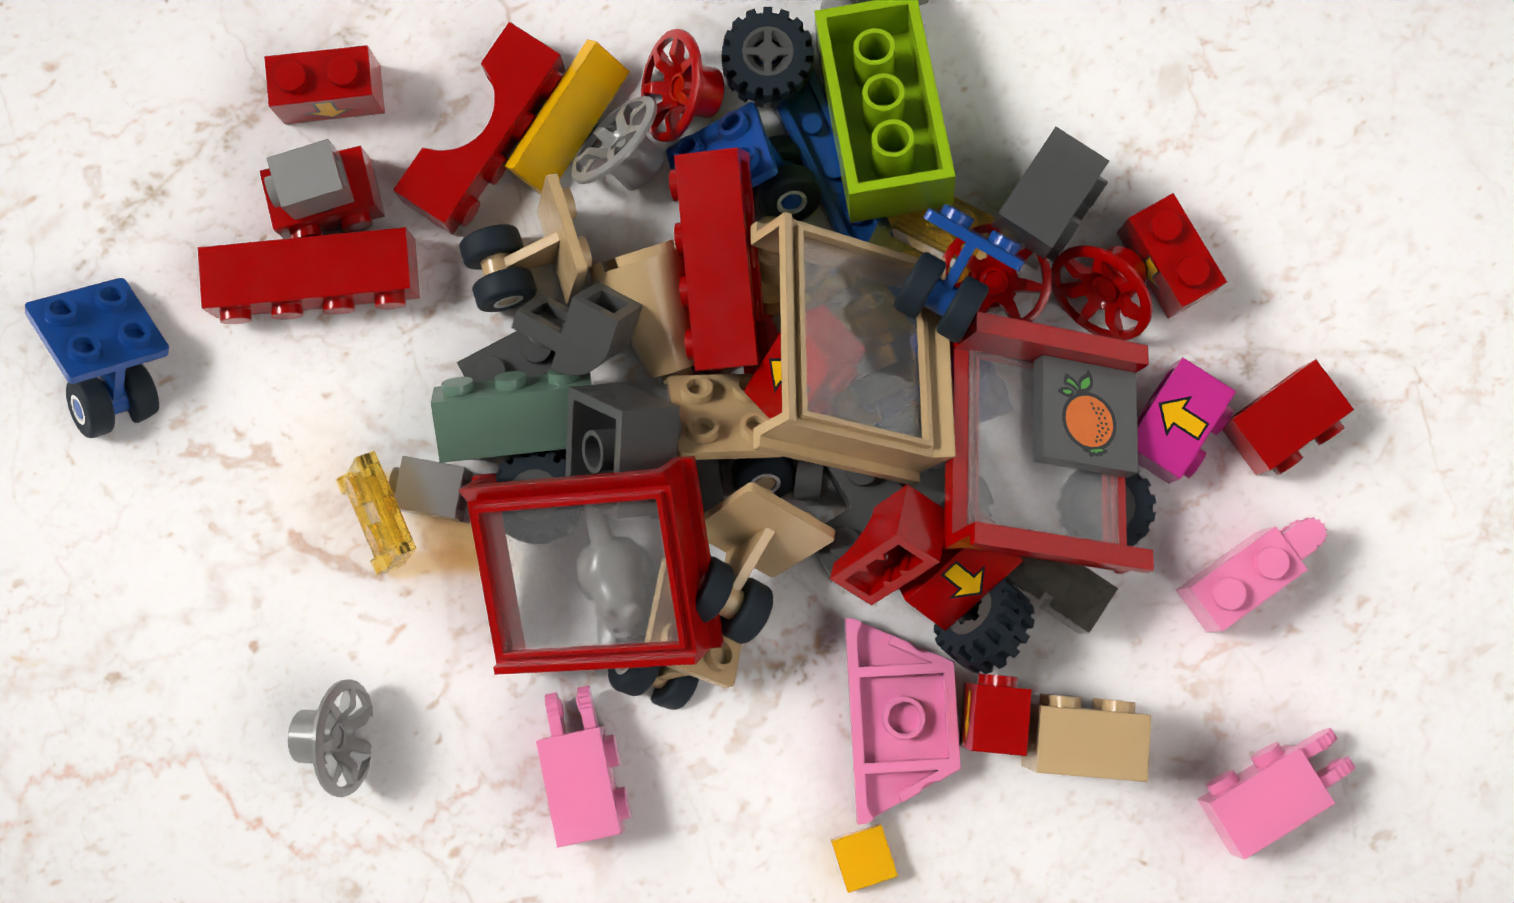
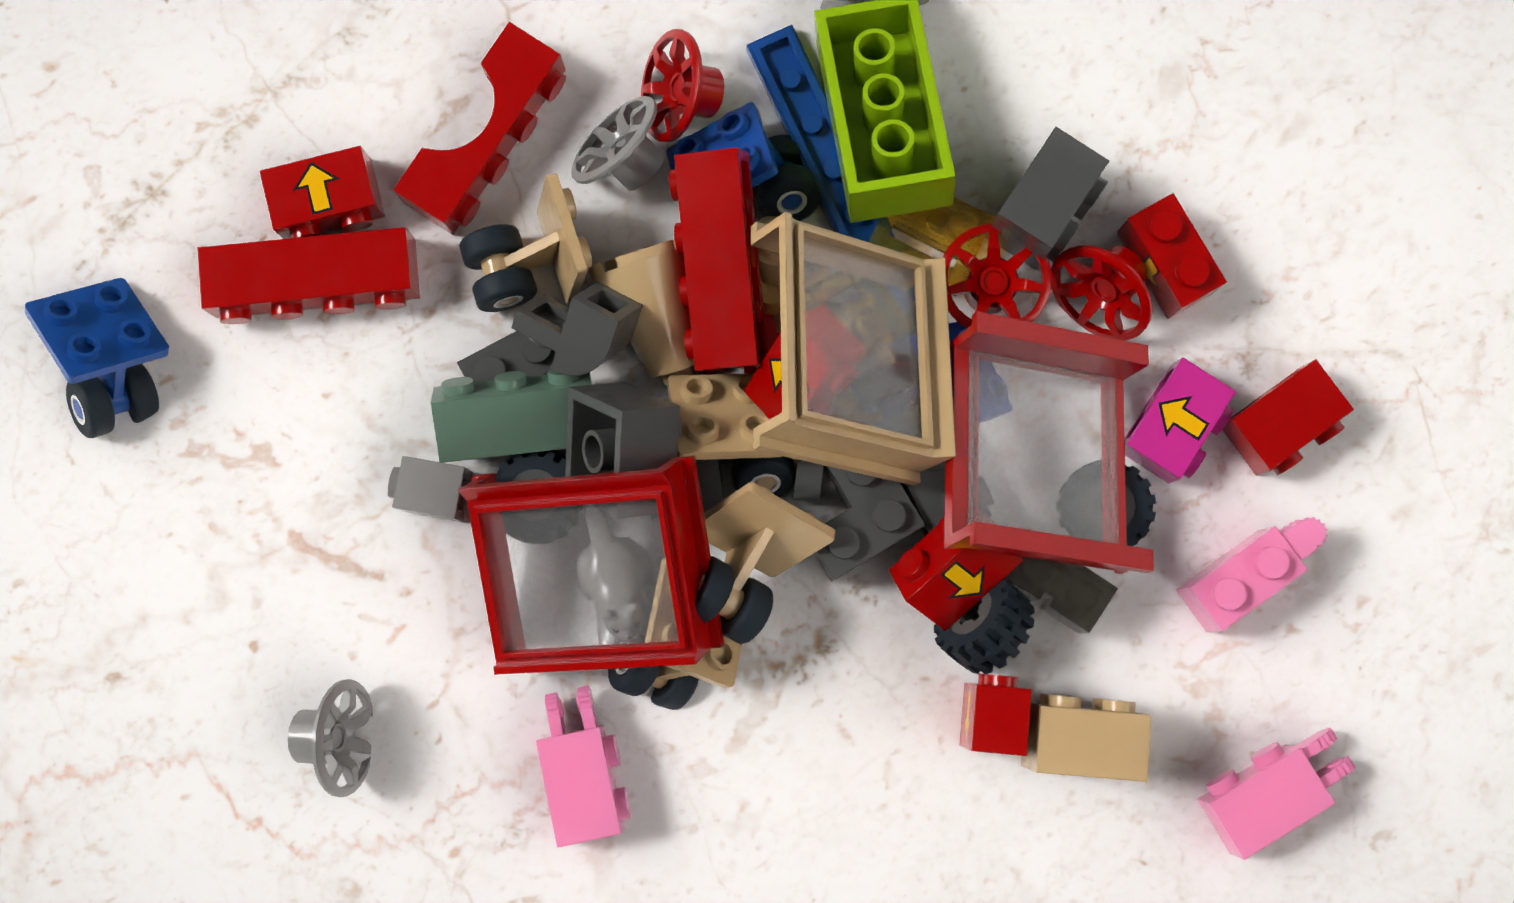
red brick [264,45,385,124] -> none
light grey brick [264,139,354,220] -> none
clear yellow plate [336,450,417,576] -> none
yellow tile [504,39,630,195] -> none
black wheel [721,7,814,108] -> none
red arch [830,484,945,606] -> none
yellow tile [831,823,898,893] -> none
bright pink wing [844,618,961,825] -> none
plate [894,204,1025,343] -> none
dark grey tile [1034,355,1138,478] -> none

